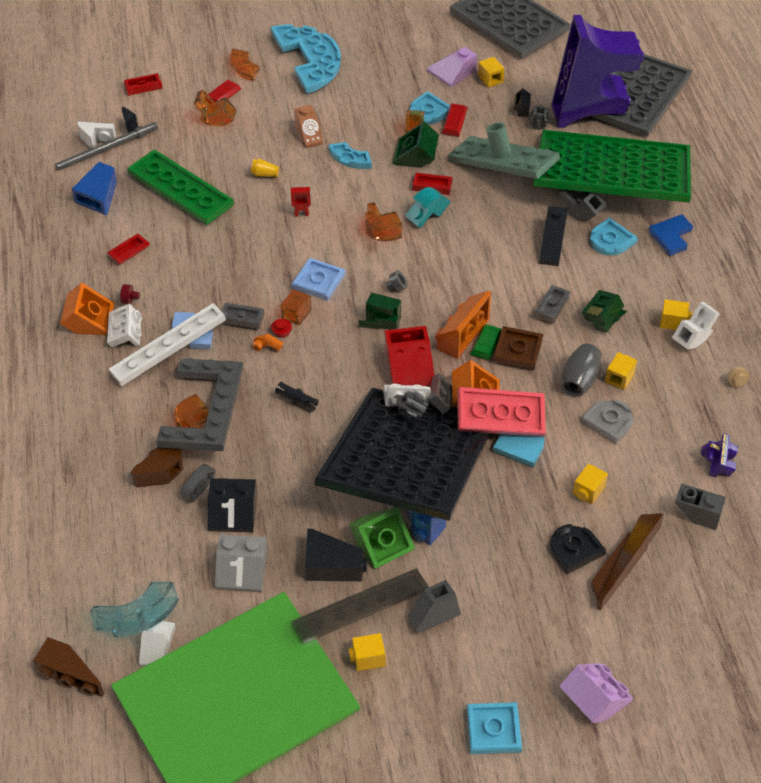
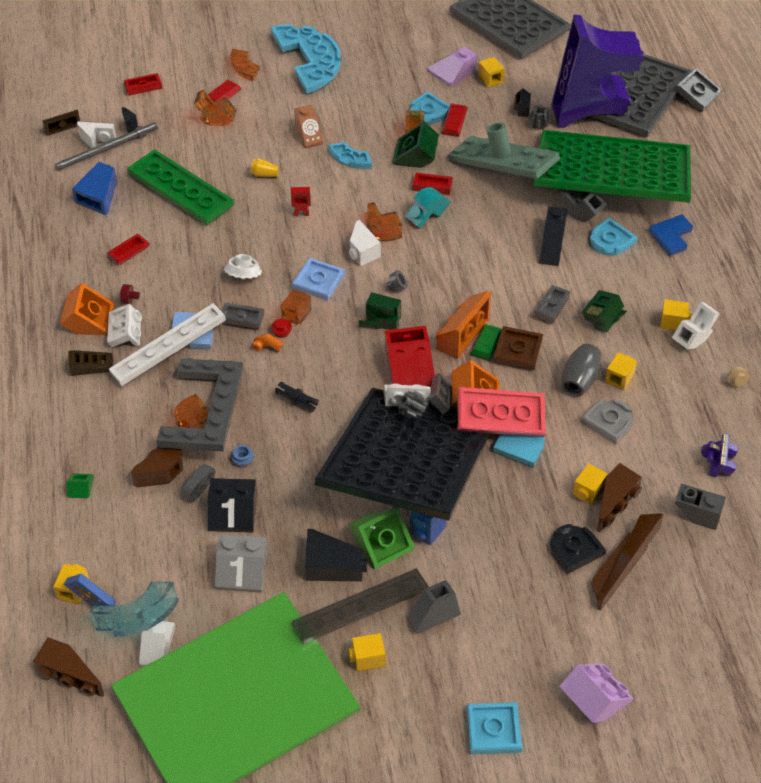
none -> dark brown slope [42,110,80,136]
none -> yellow brick [53,564,89,604]
none -> blue tile [64,574,116,612]
none -> green slope [66,473,94,498]
none -> dark brown slope [68,350,113,376]
none -> white piece [223,254,262,279]
none -> medium blue plate [231,445,254,466]
none -> white slope [349,220,381,266]
none -> reddish brown slope [597,463,642,532]
none -> tile [674,67,723,112]

